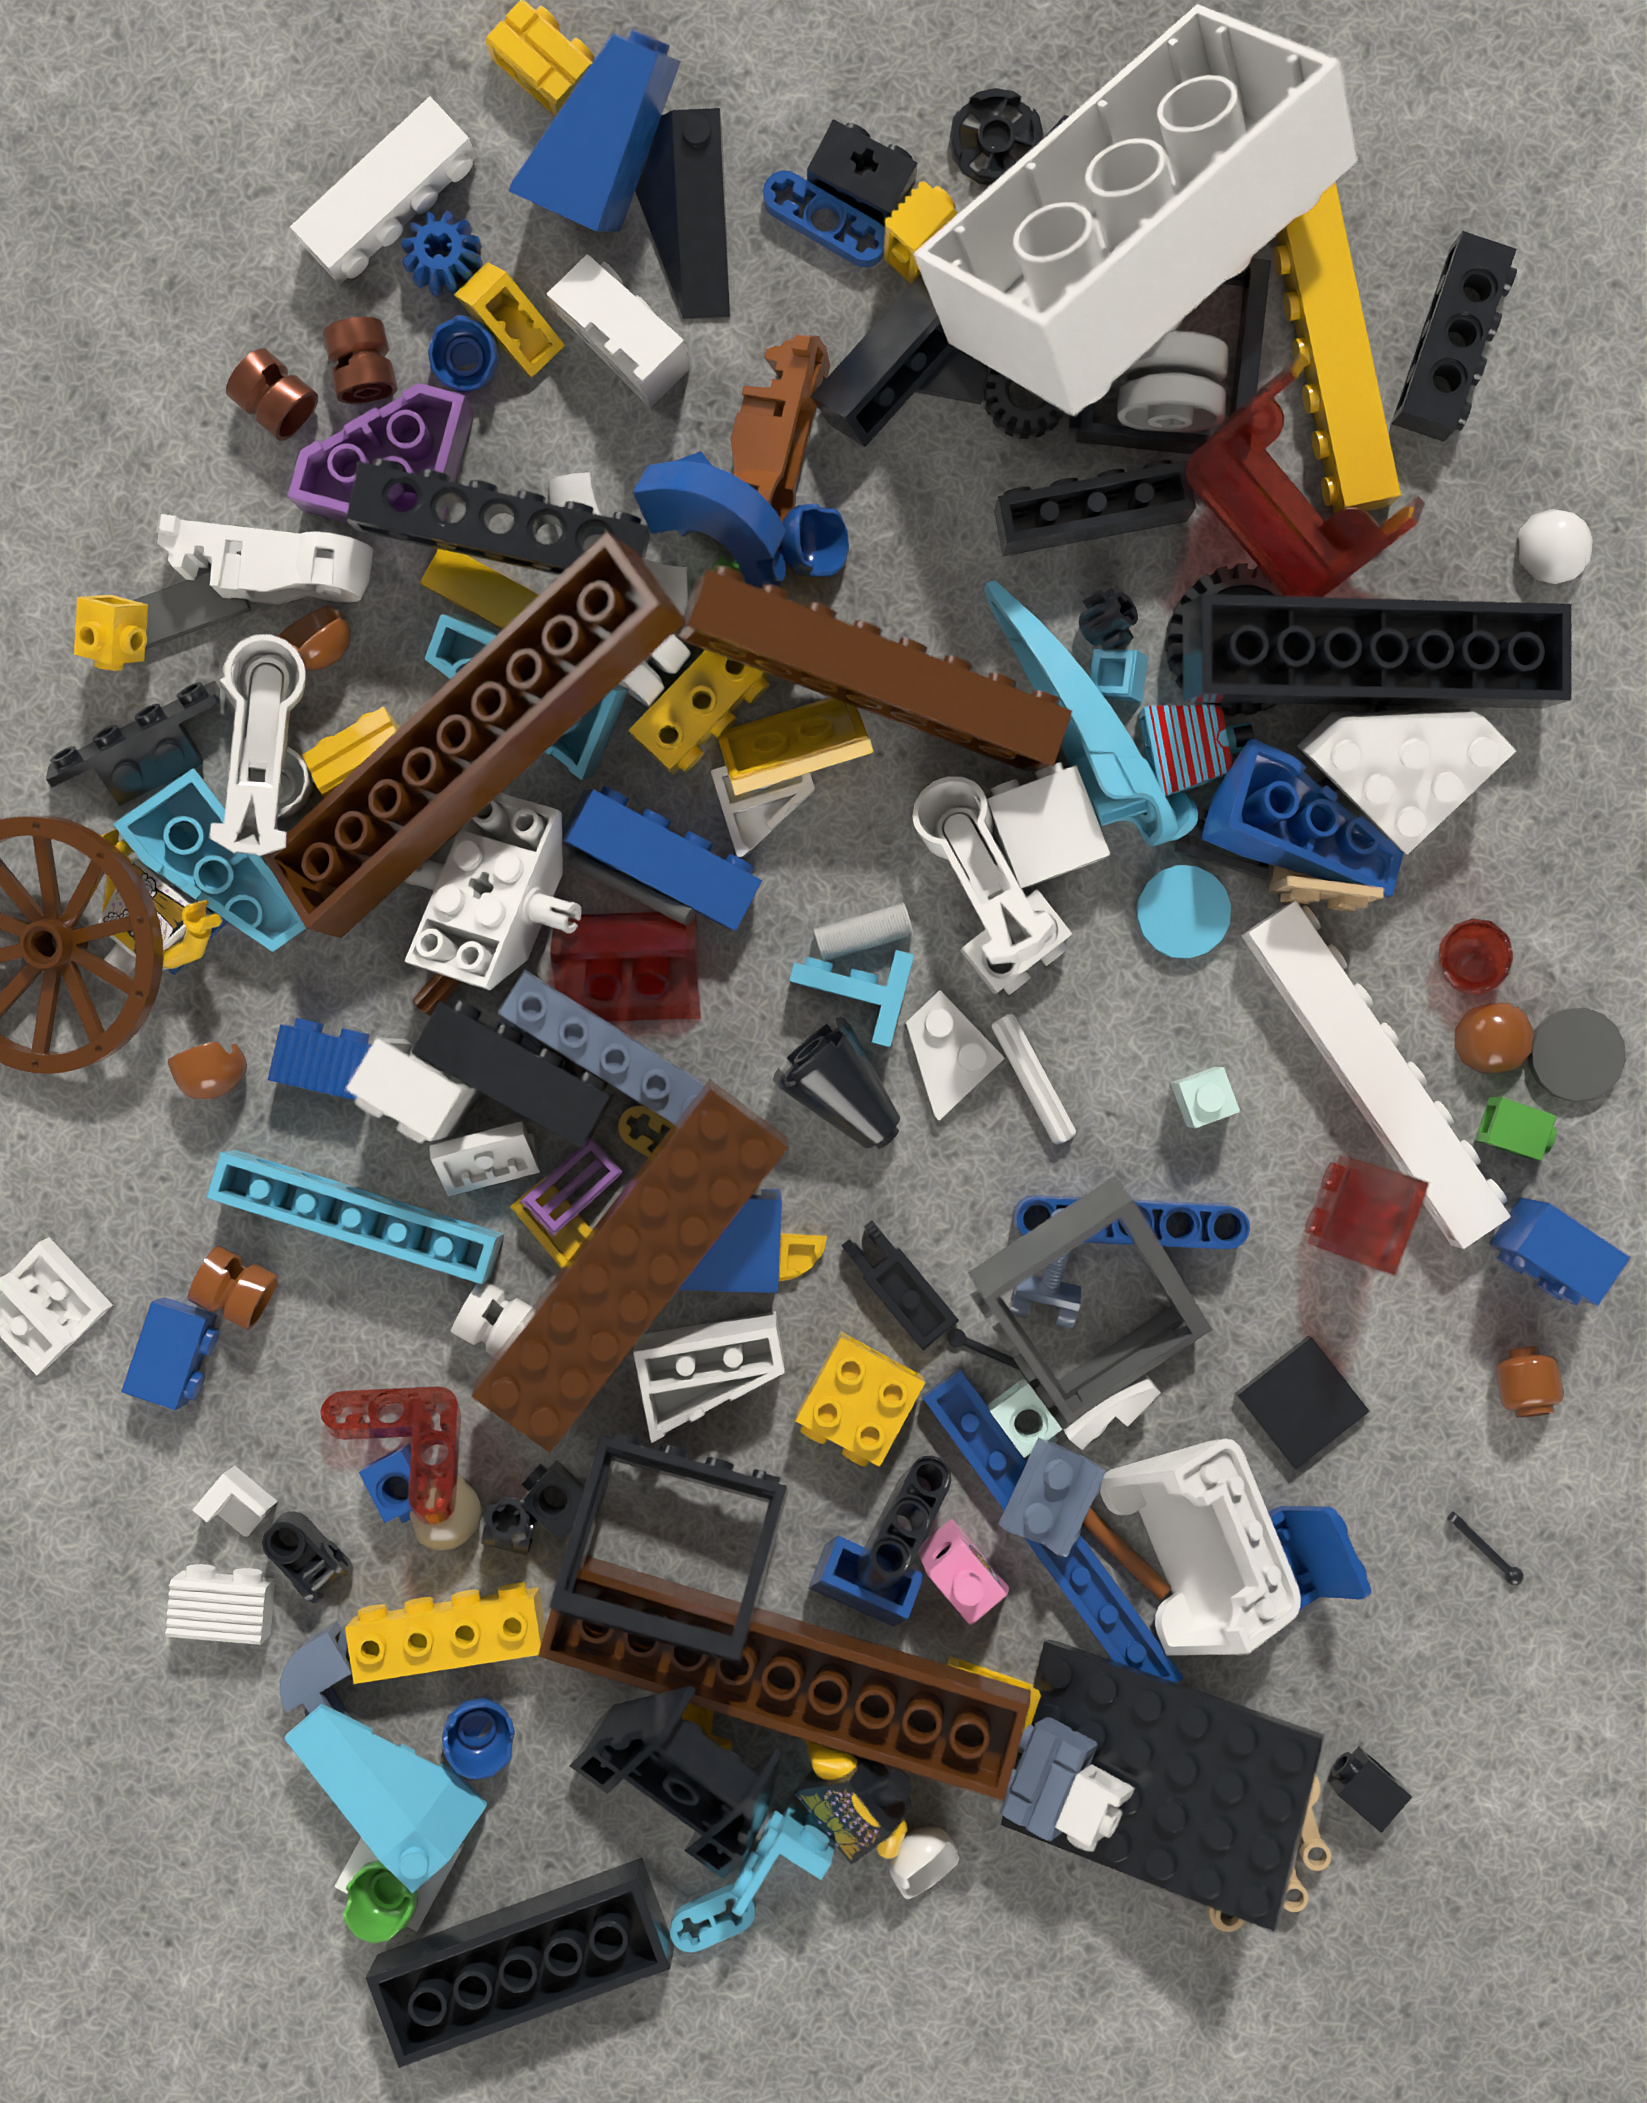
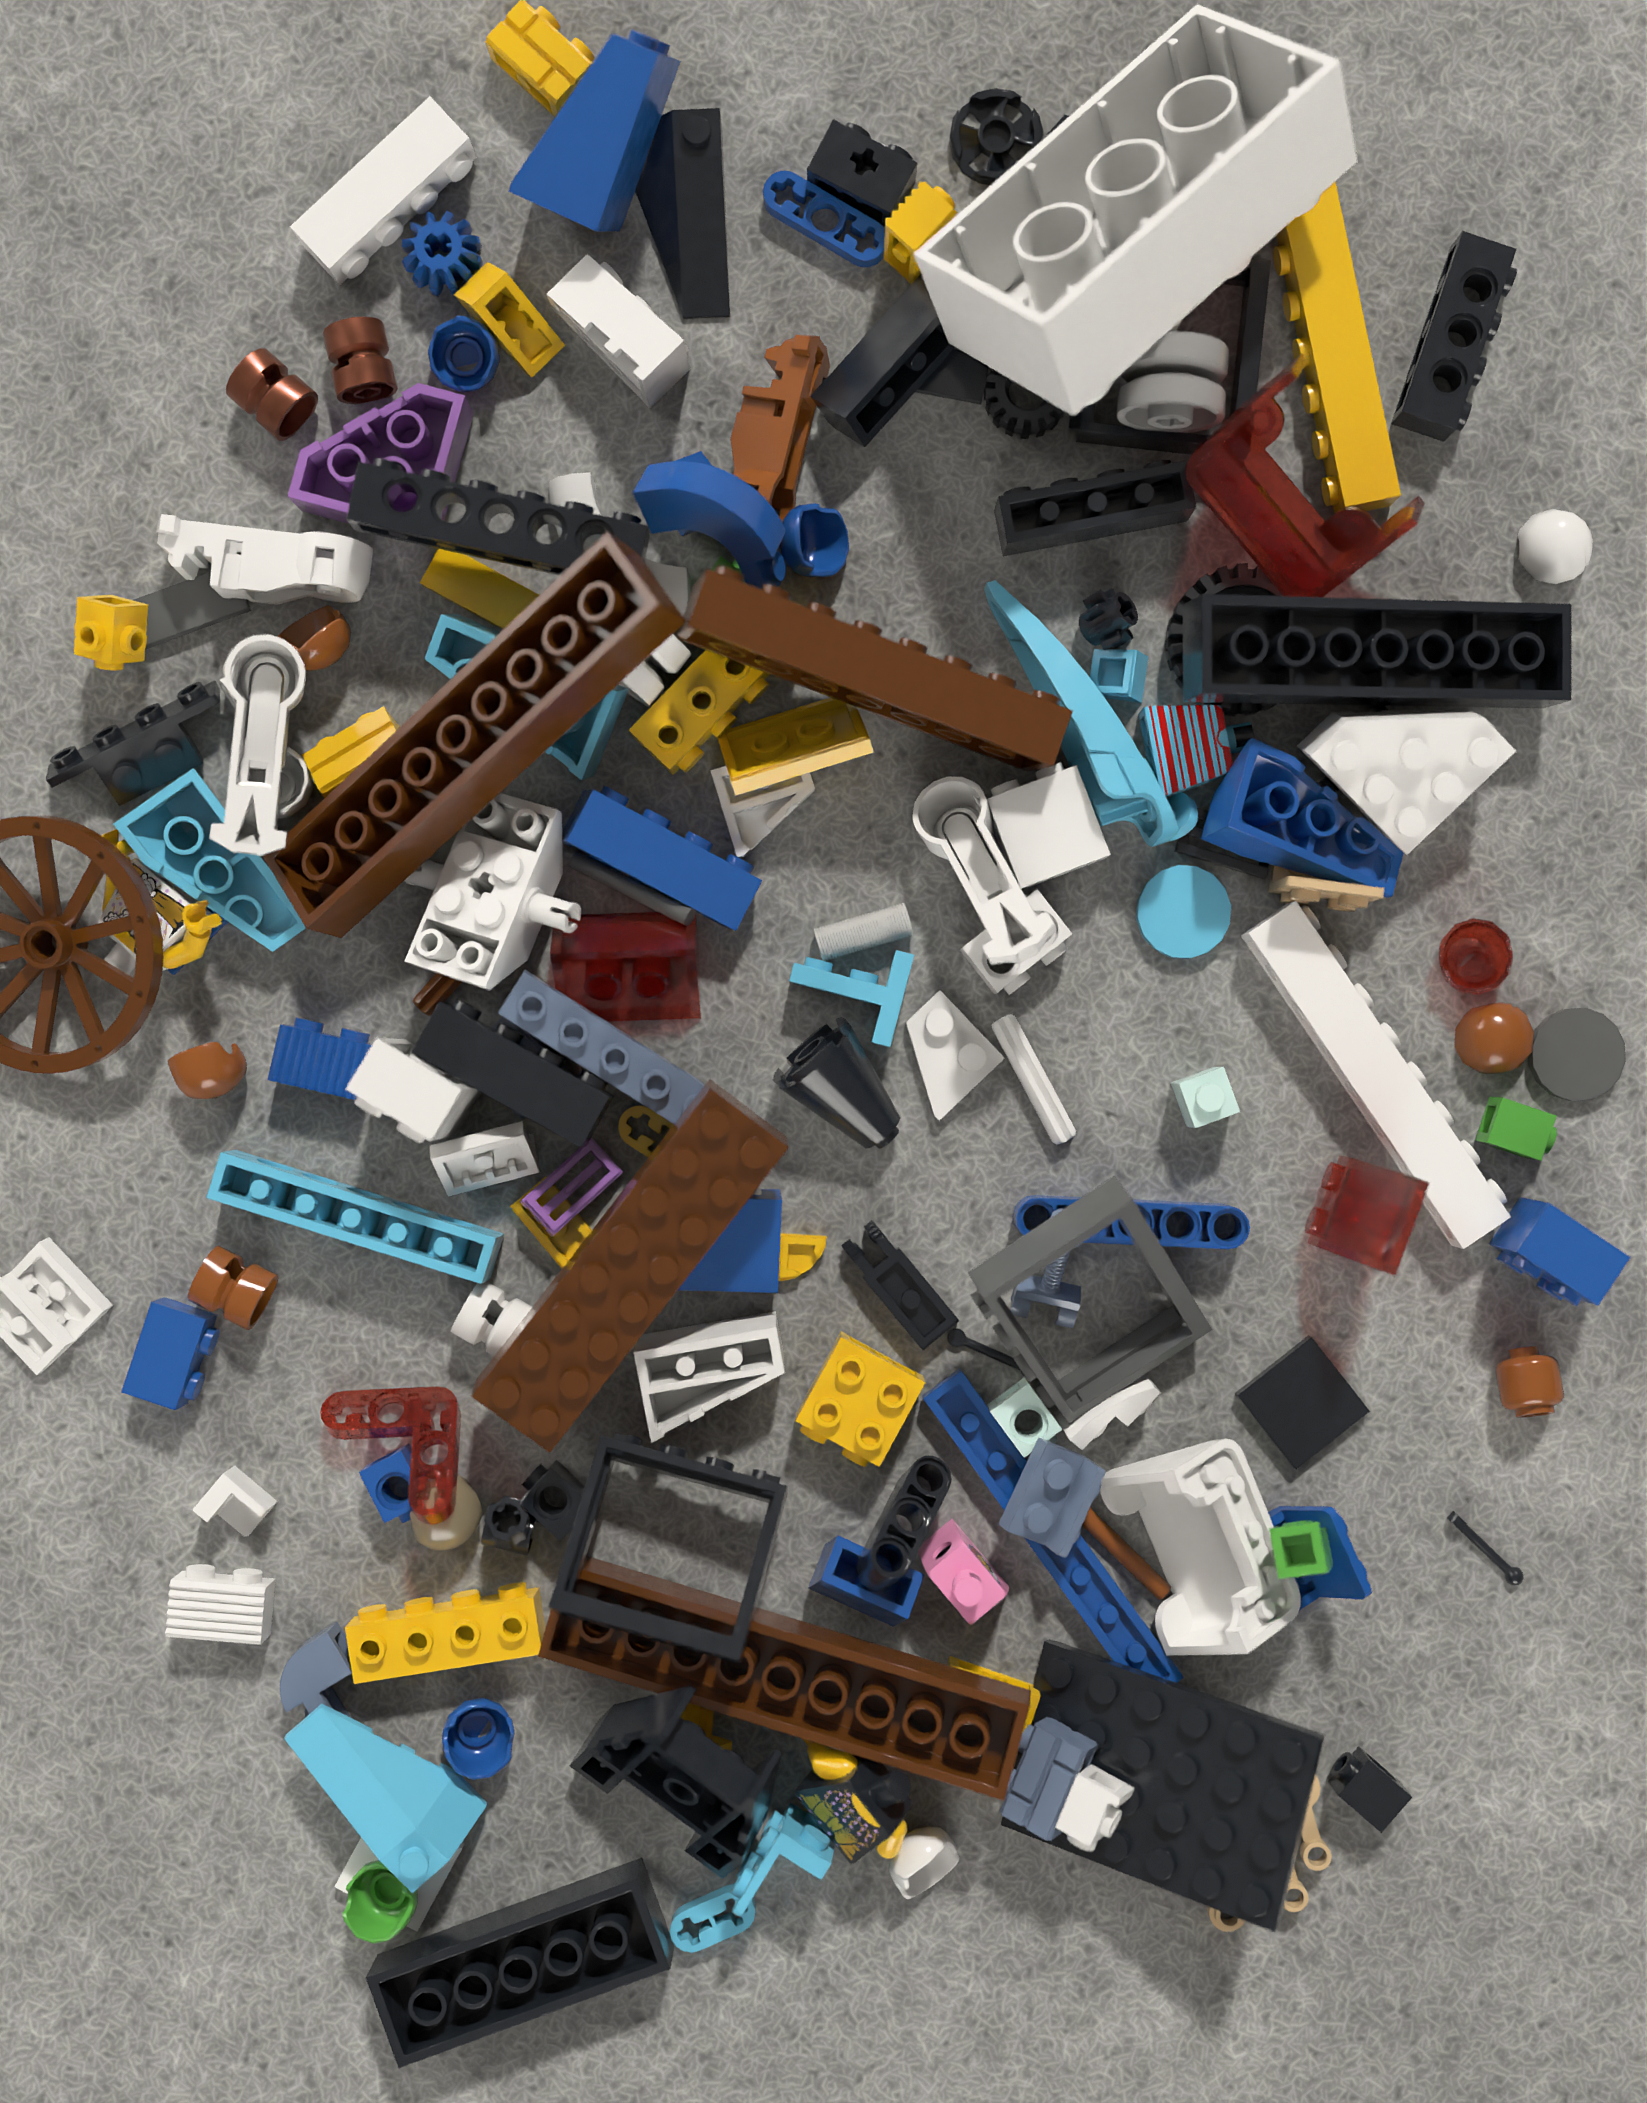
black piece [262,1511,353,1604] -> none
none -> bright green brick [1269,1520,1333,1579]

